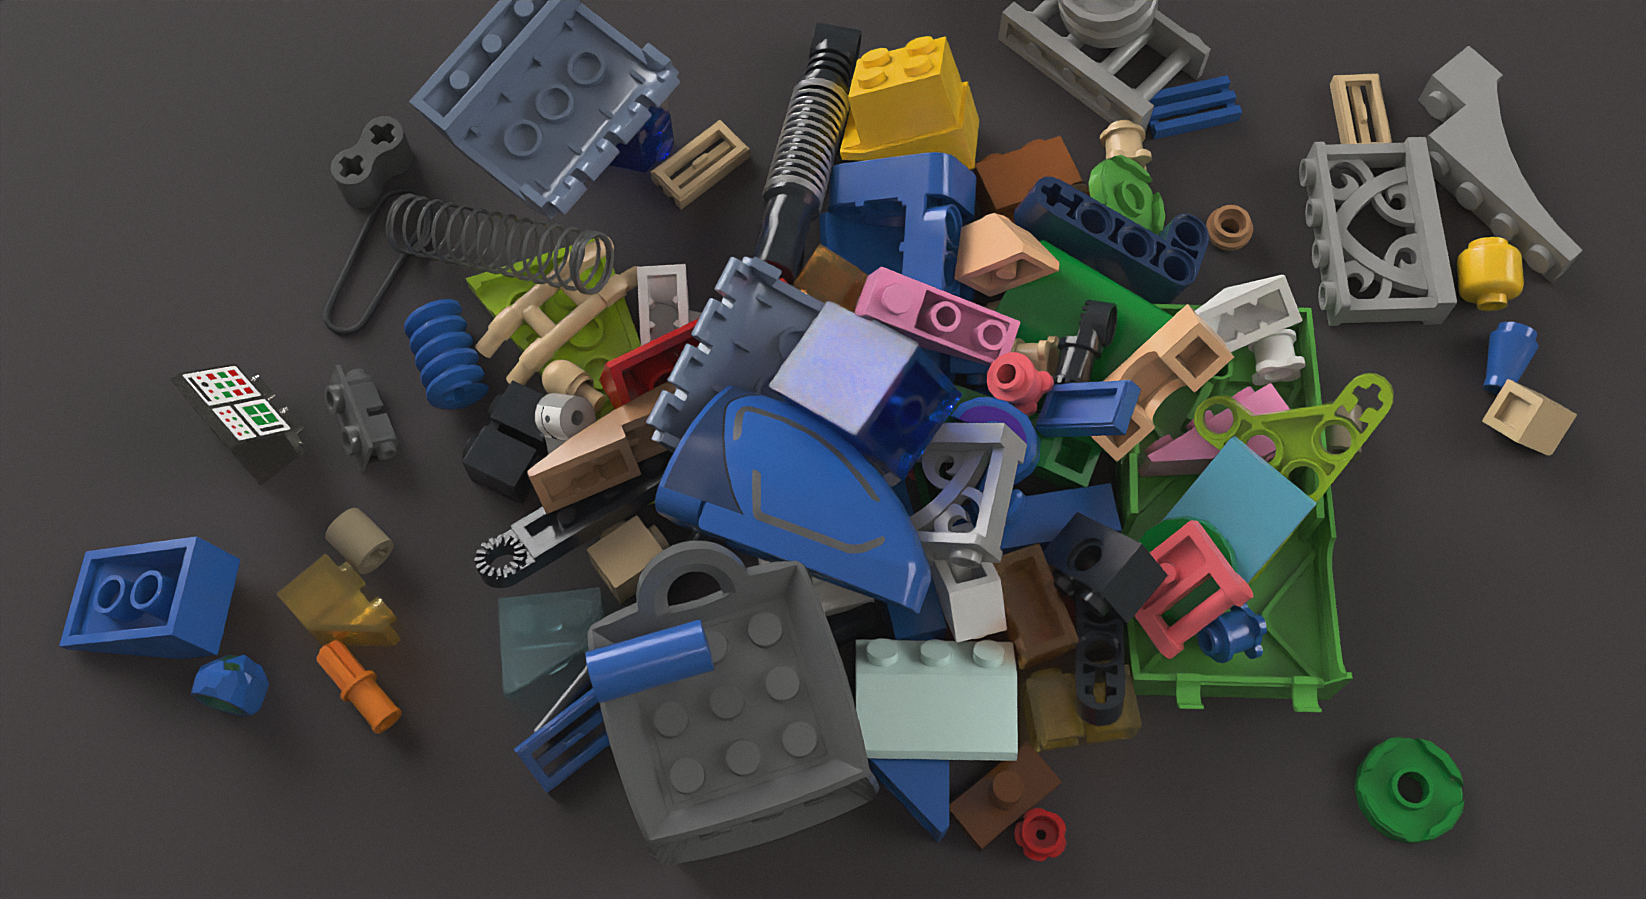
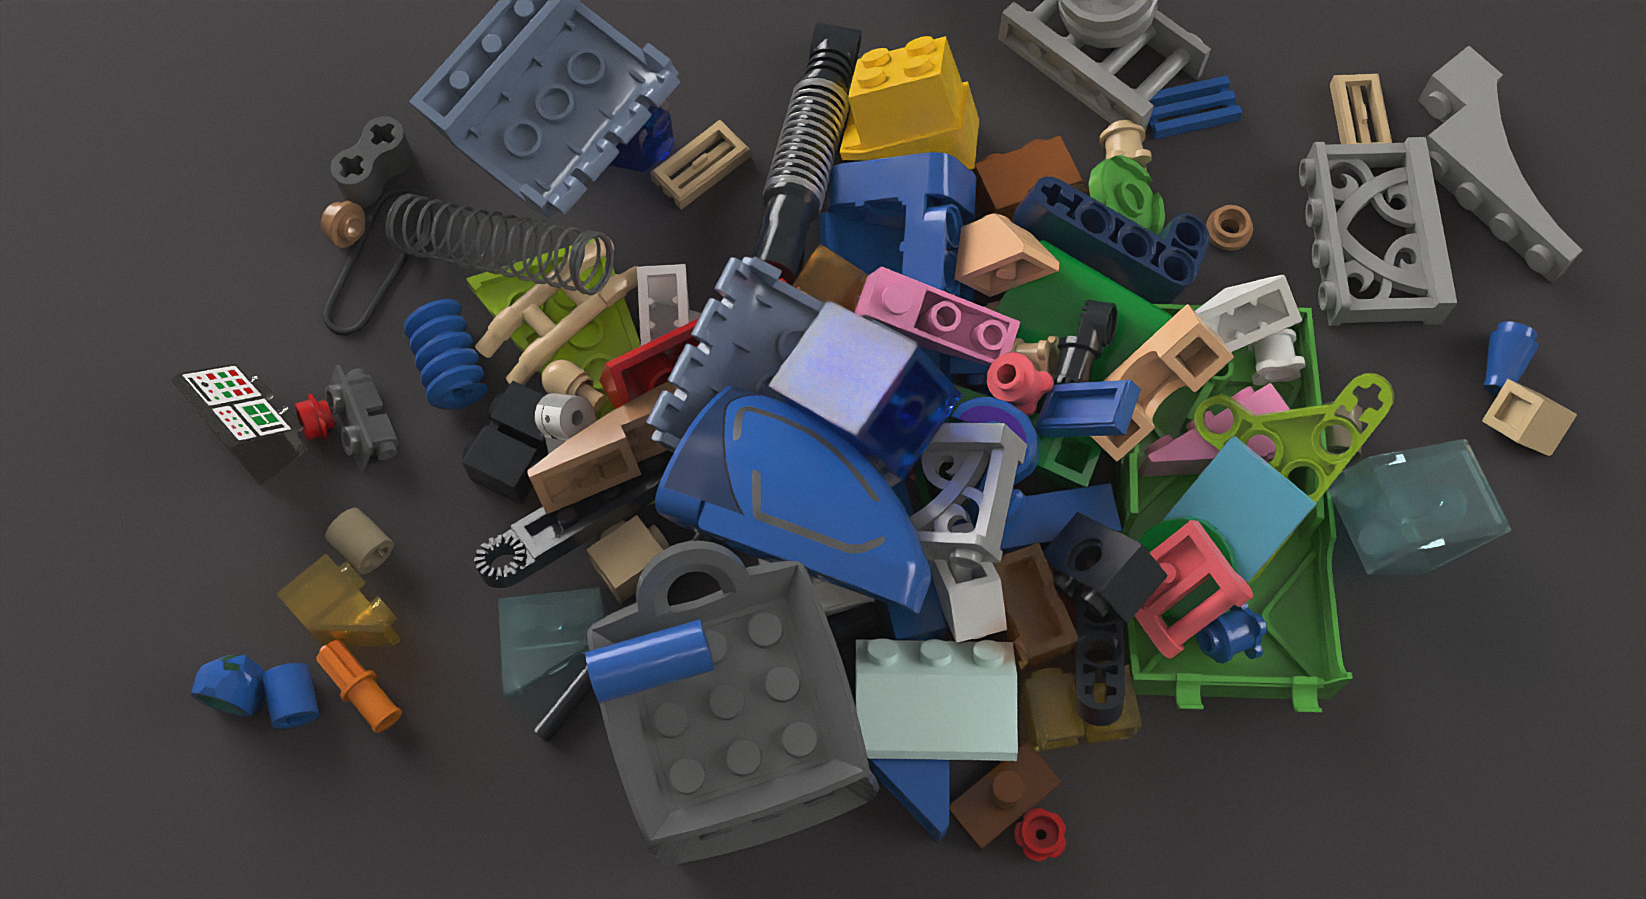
blue slope [59,536,241,659] -> none
blue tile [514,688,610,793] -> none
green tile [1354,737,1465,844] -> none
yellow head [1457,237,1524,311] -> none
none -> blue gear [262,663,320,729]
none -> red plate [294,394,335,441]
none -> medium nougat plate [321,201,365,248]
none -> clear light blue slope [1328,439,1512,575]

